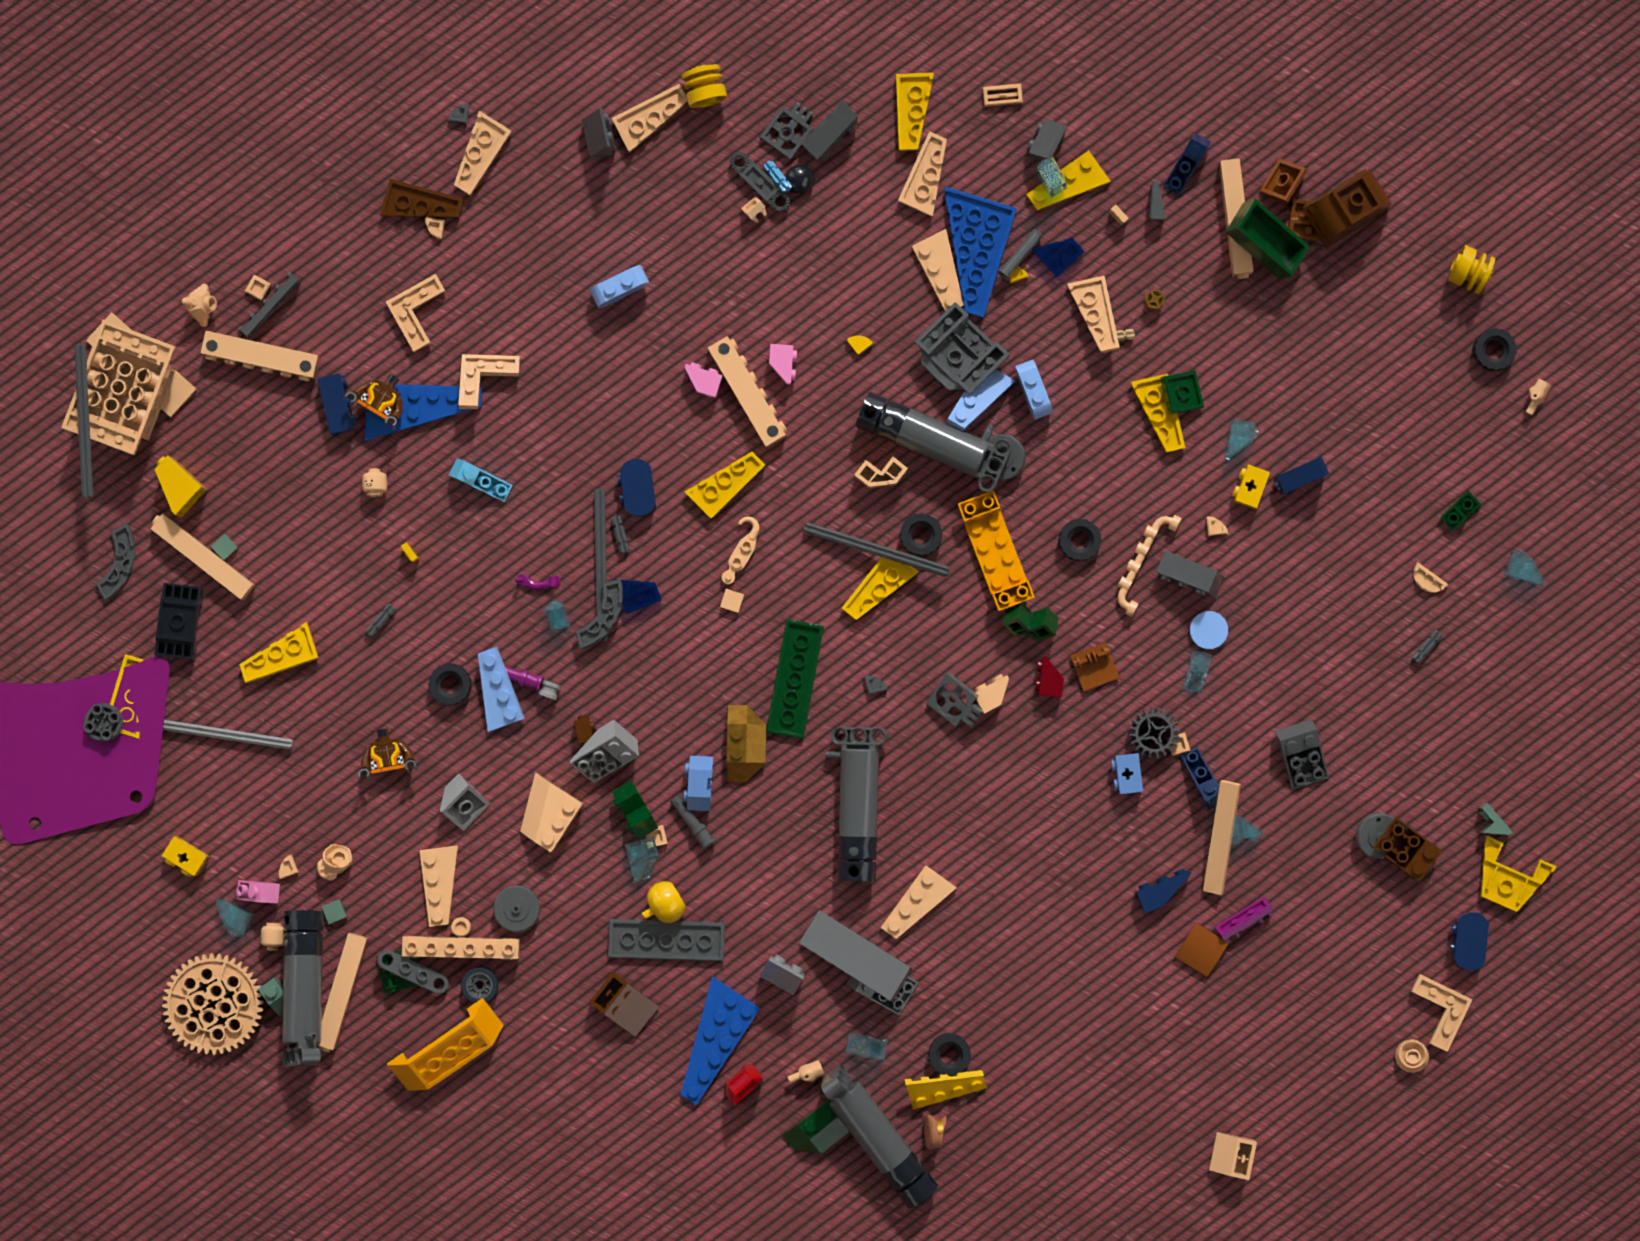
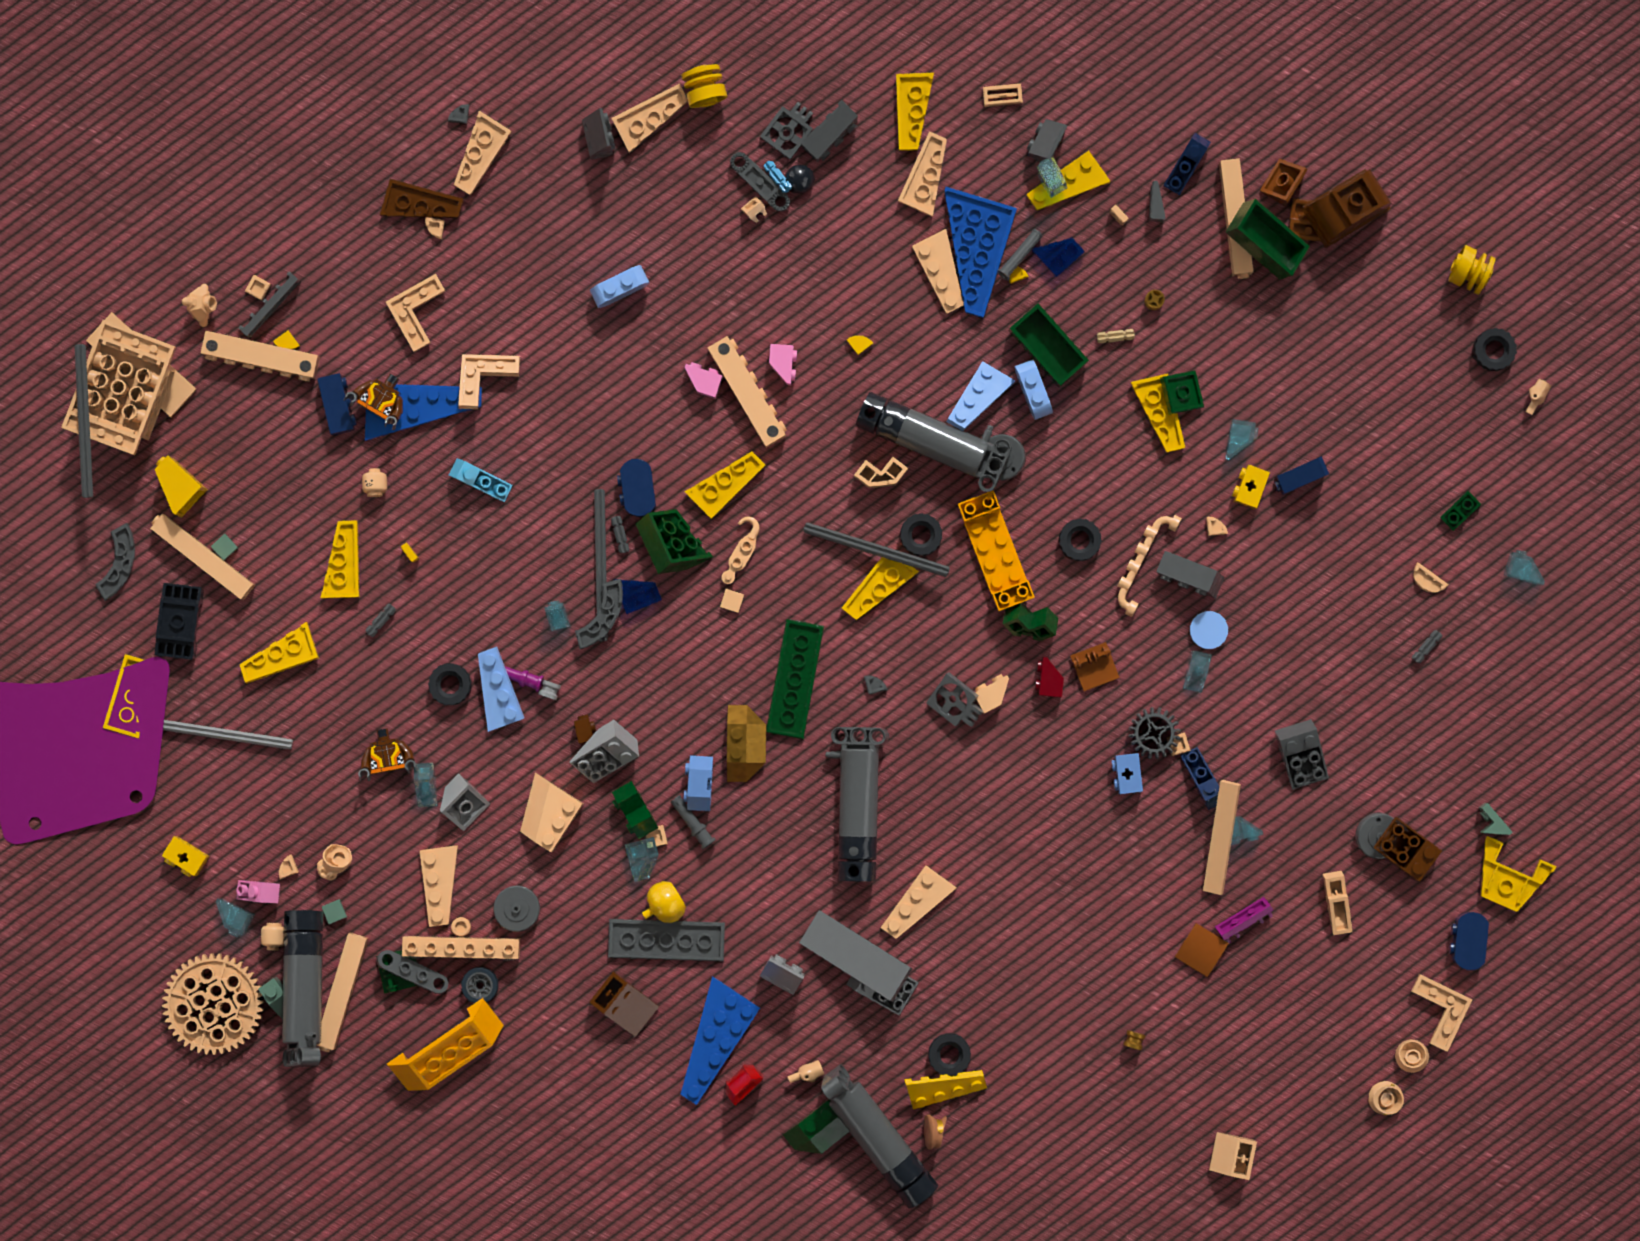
dark grey tile [83,703,123,742] -> none
magenta piece [515,574,560,590] -> none
clear light blue slope [846,1033,888,1060] -> none
dark grey slope [915,302,1010,395] -> none
light nougat wing [1067,276,1120,353] -> none
dark blue slope [1135,868,1191,913] -> none
none -> yellow tile [273,330,300,349]
none -> yellow wing [320,520,360,598]
none -> clear light blue slope [414,763,438,807]
none -> dark green wedge [636,509,713,574]
none -> dark green piece [1008,303,1089,388]
none -> pearl gold wheel [1123,1030,1146,1050]
none -> light nougat slope [1323,871,1352,935]
none -> light nougat piece [1368,1081,1404,1115]

